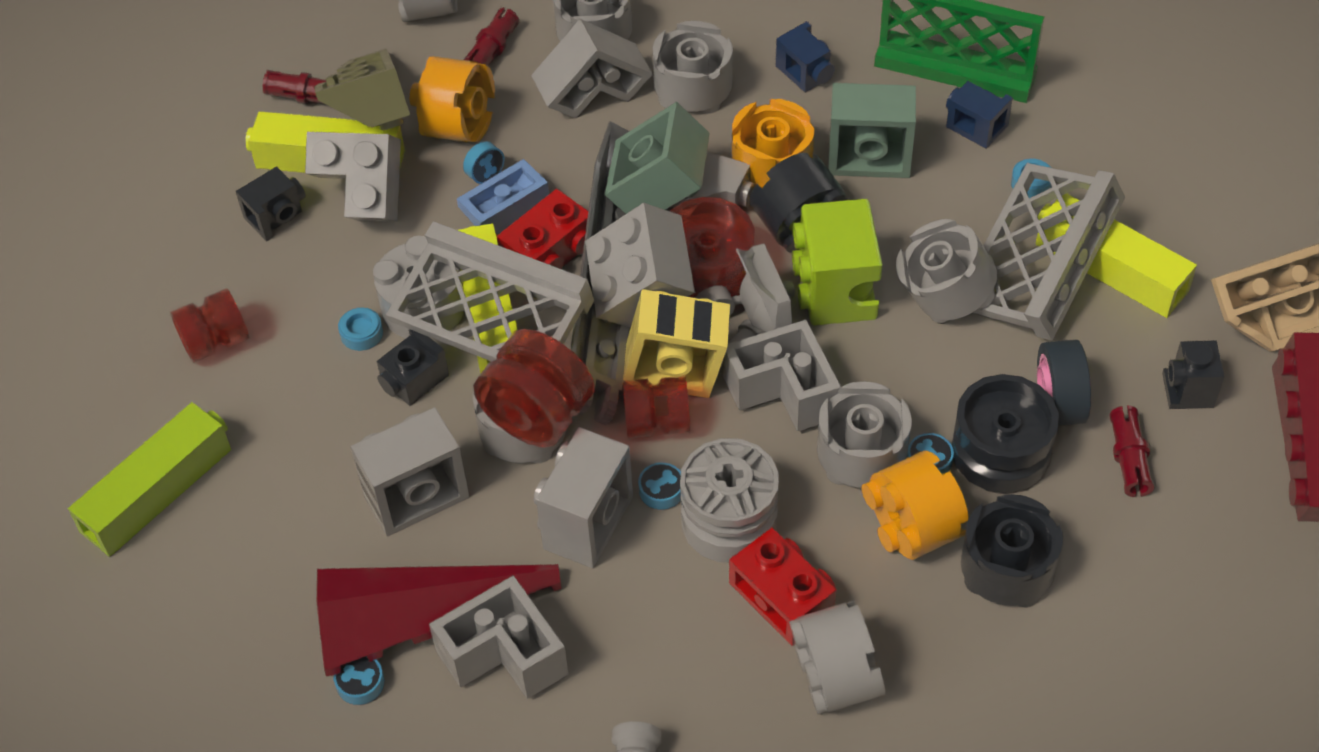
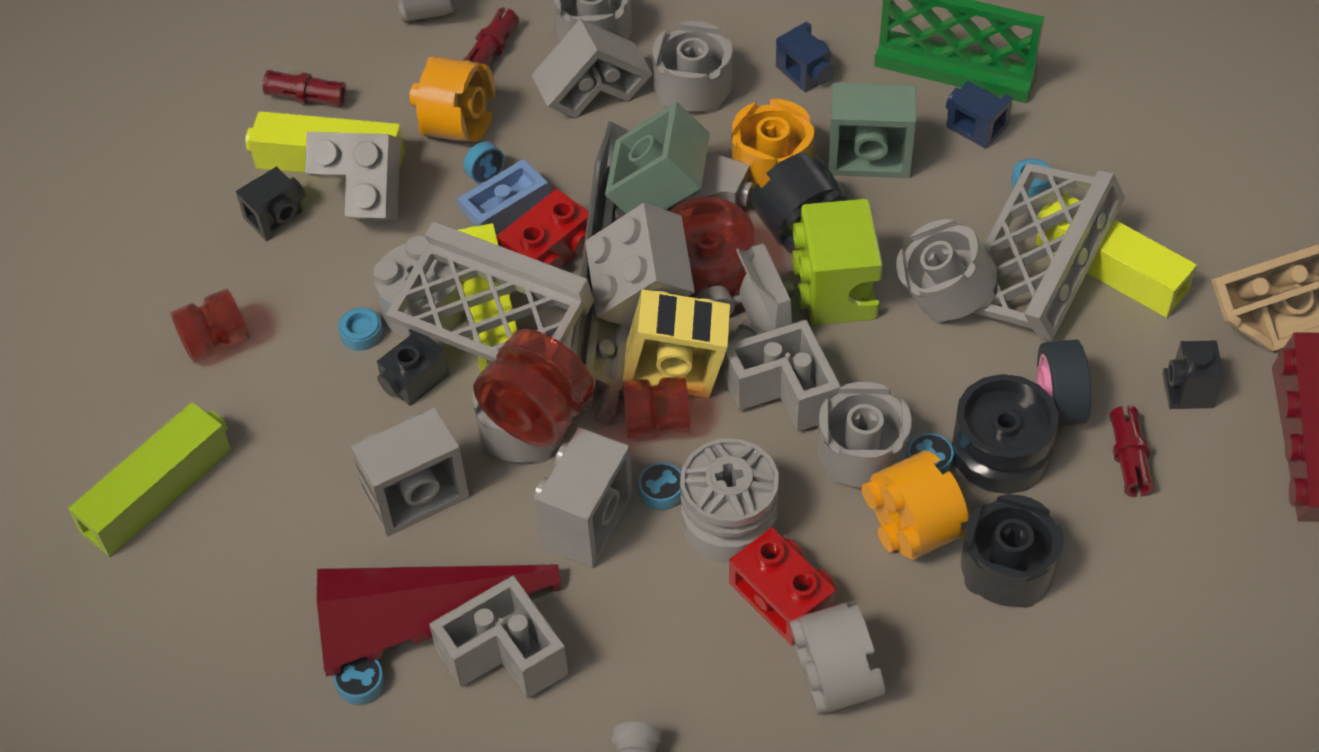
olive wedge [314,49,410,130] -> none

